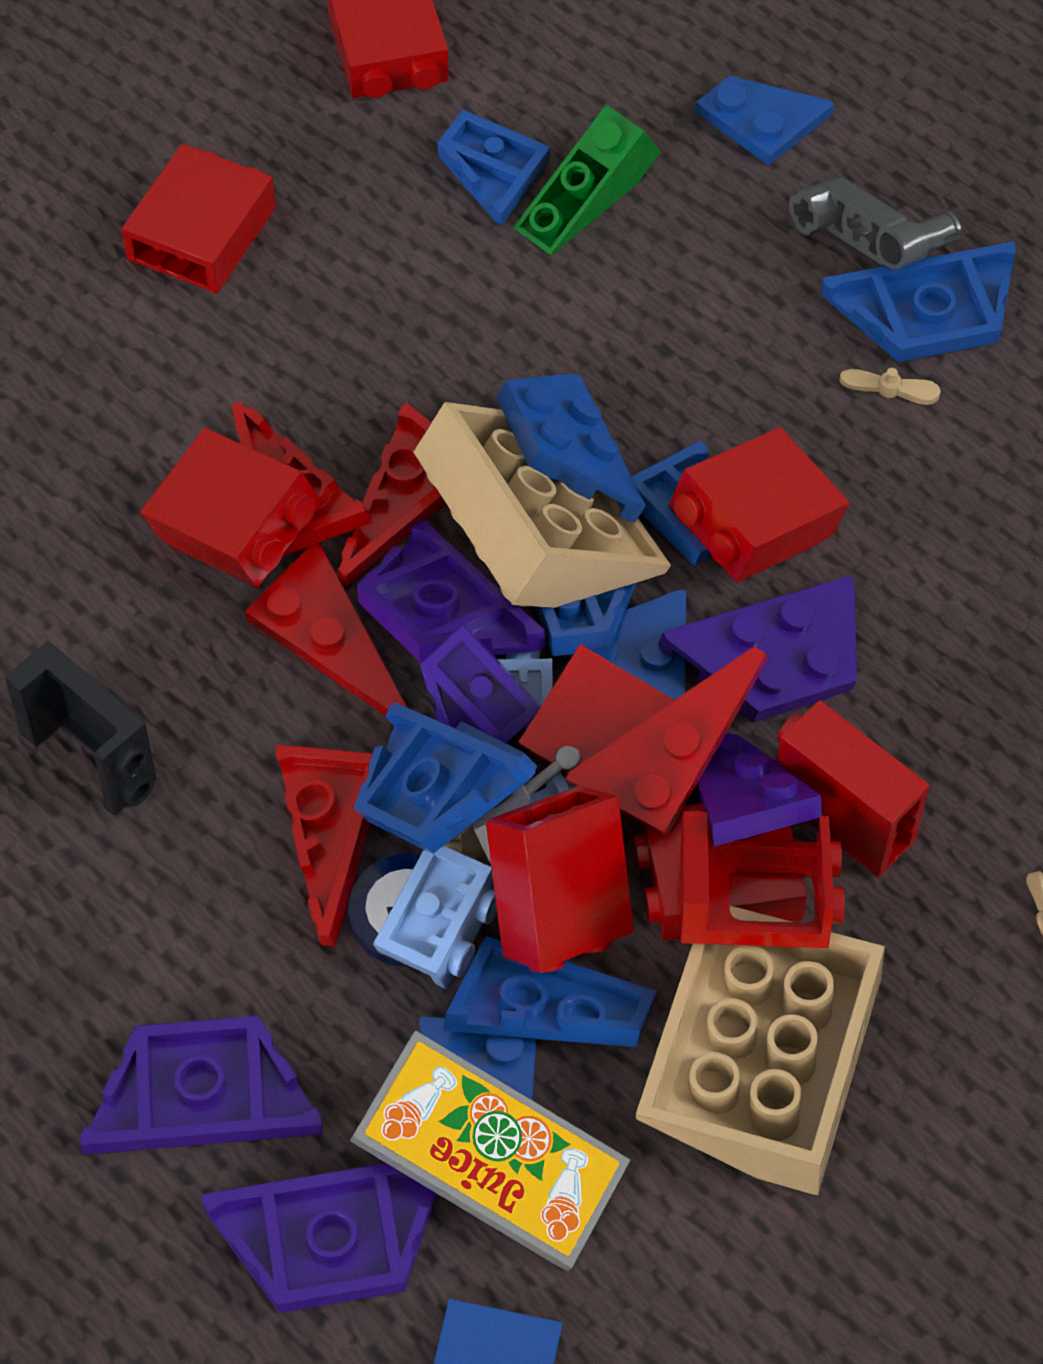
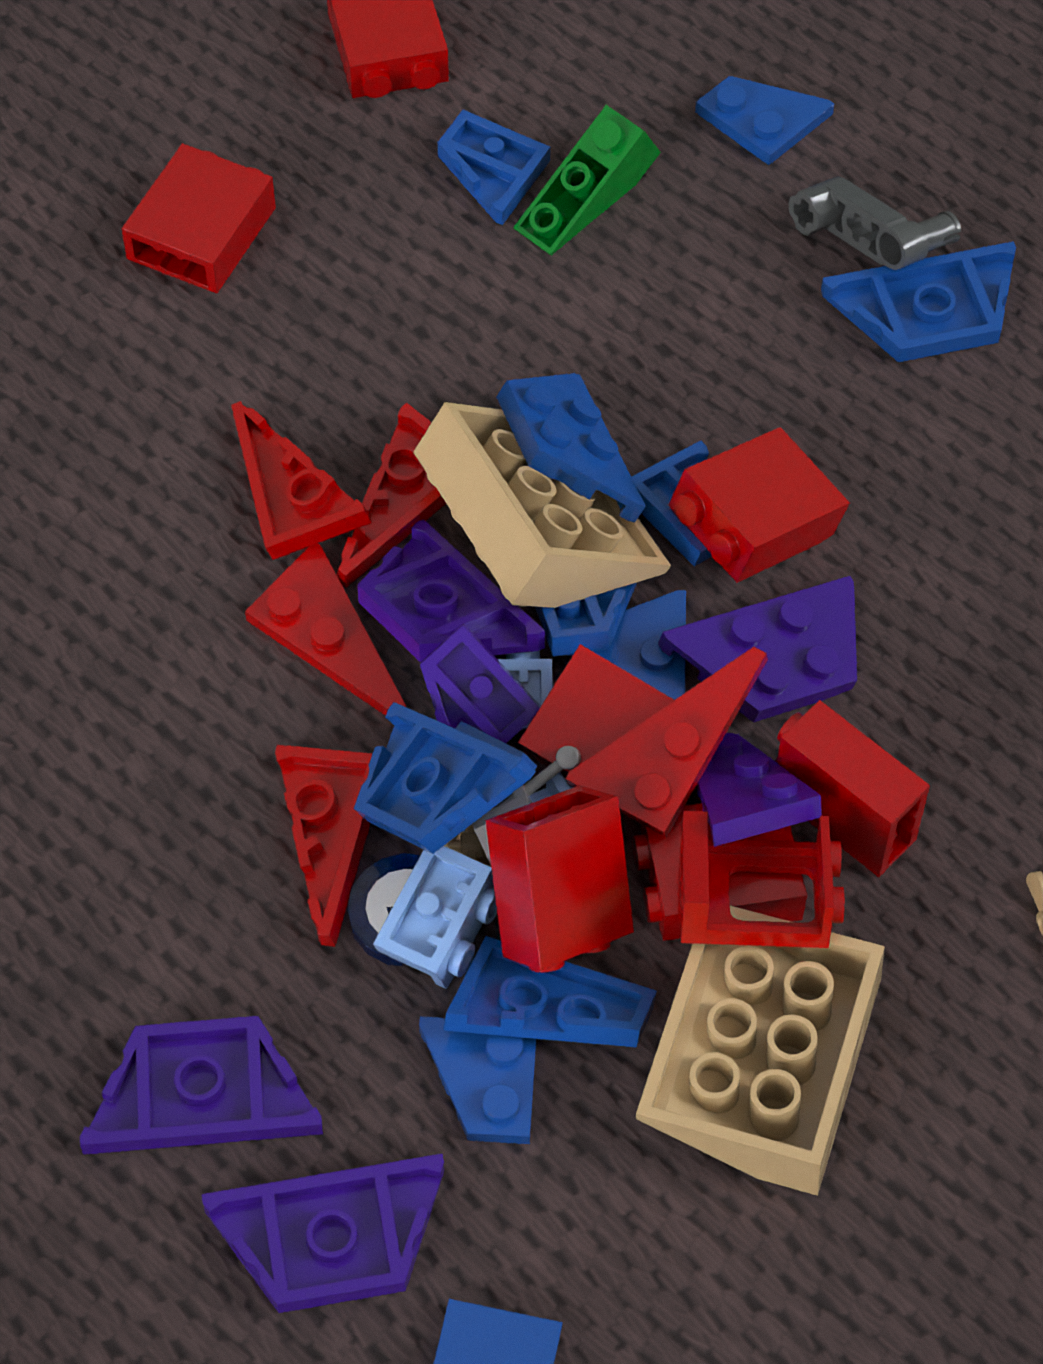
black panel [5,640,157,816] -> none
red brick [140,427,322,588] -> none
tile [350,1030,630,1271] -> none
tan piece [839,368,940,405] -> none

